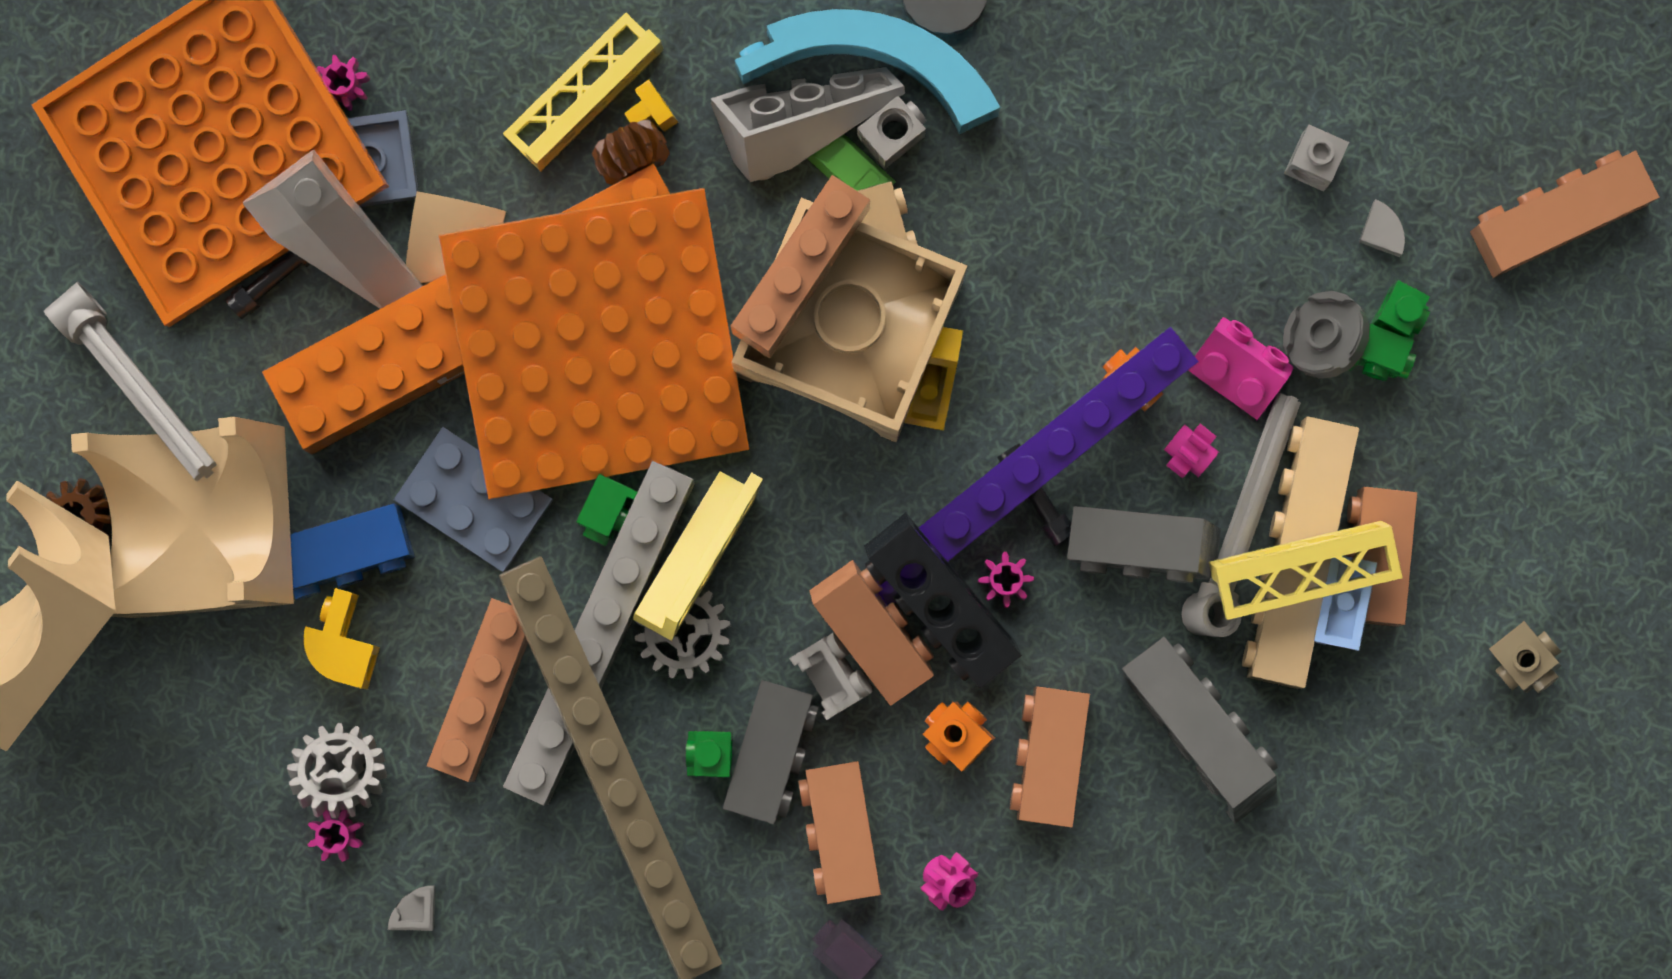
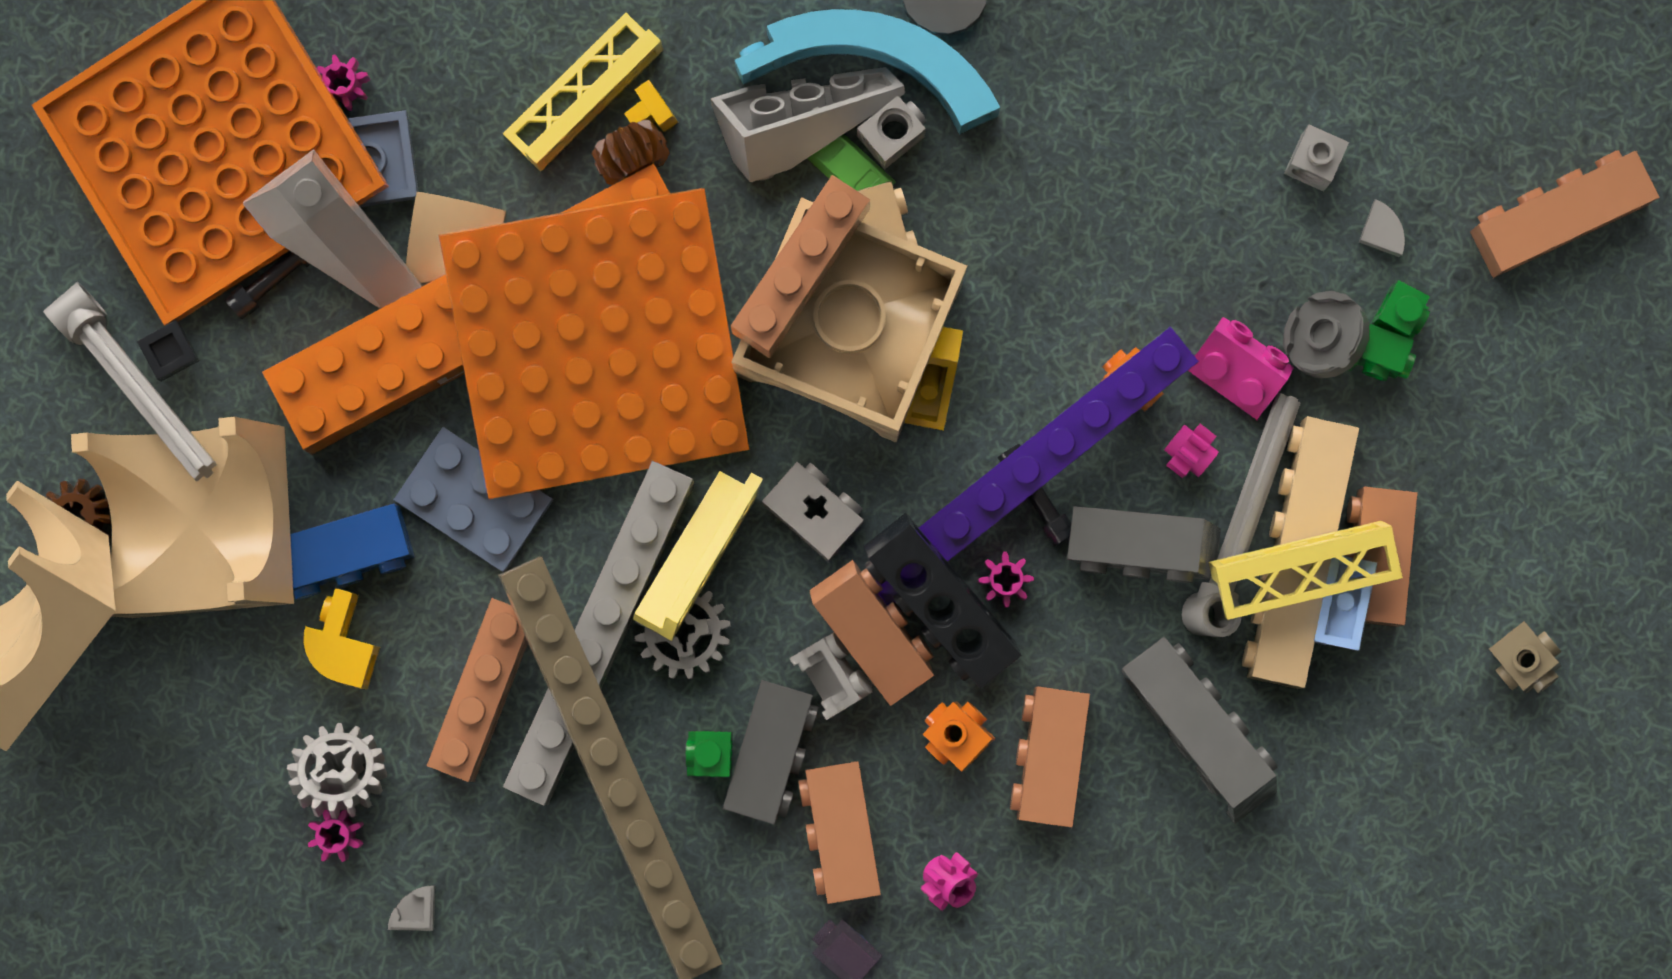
green brick [576,474,638,546] -> none
none -> black tile [137,320,200,382]
none -> light grey brick [762,462,864,563]

